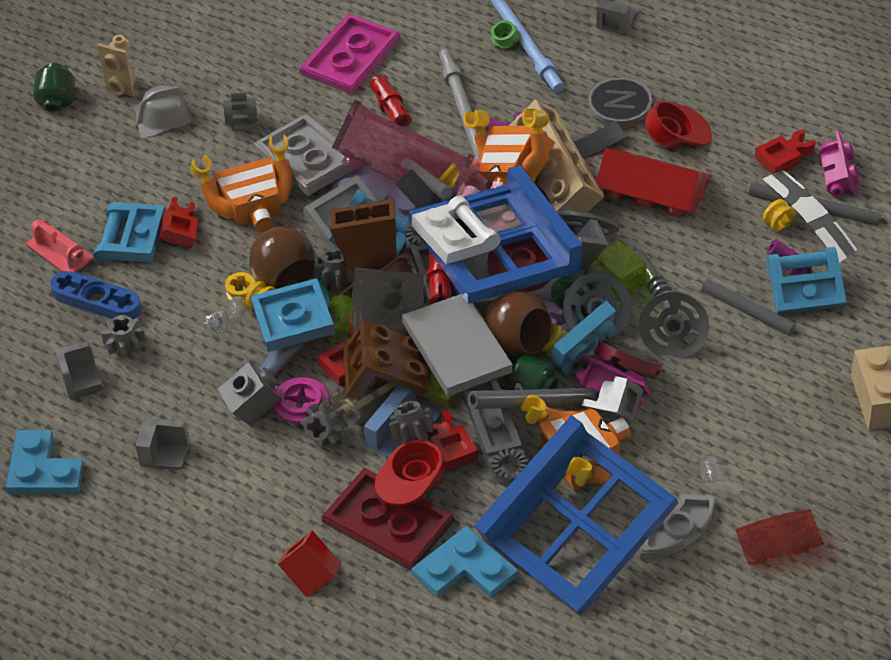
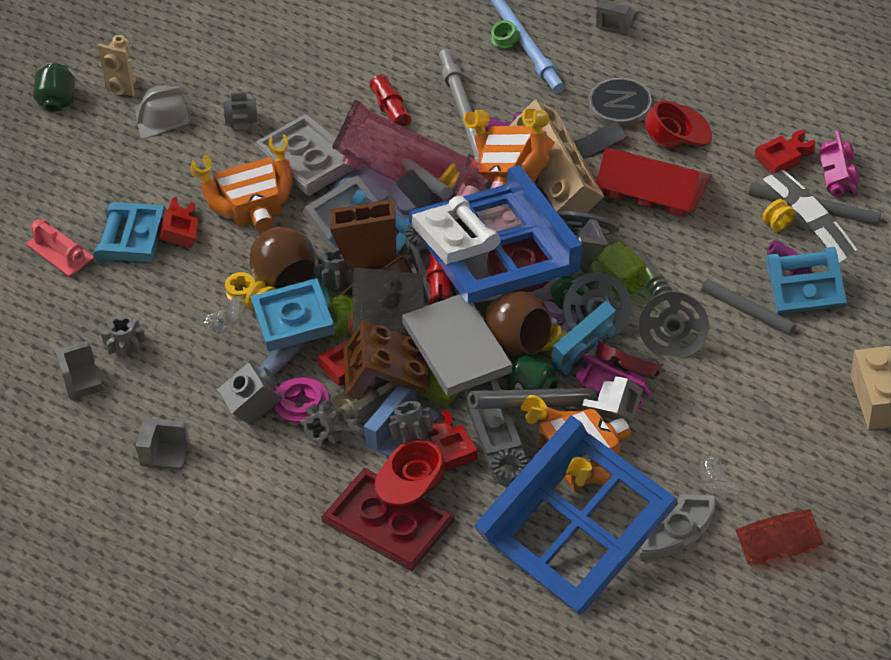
dark azure plate [6,430,84,494] -> none
blue beam [50,271,141,320] -> none
red panel [277,530,341,597] -> none
dark pink tile [299,13,401,94] -> none
dark azure plate [411,526,518,598] -> none

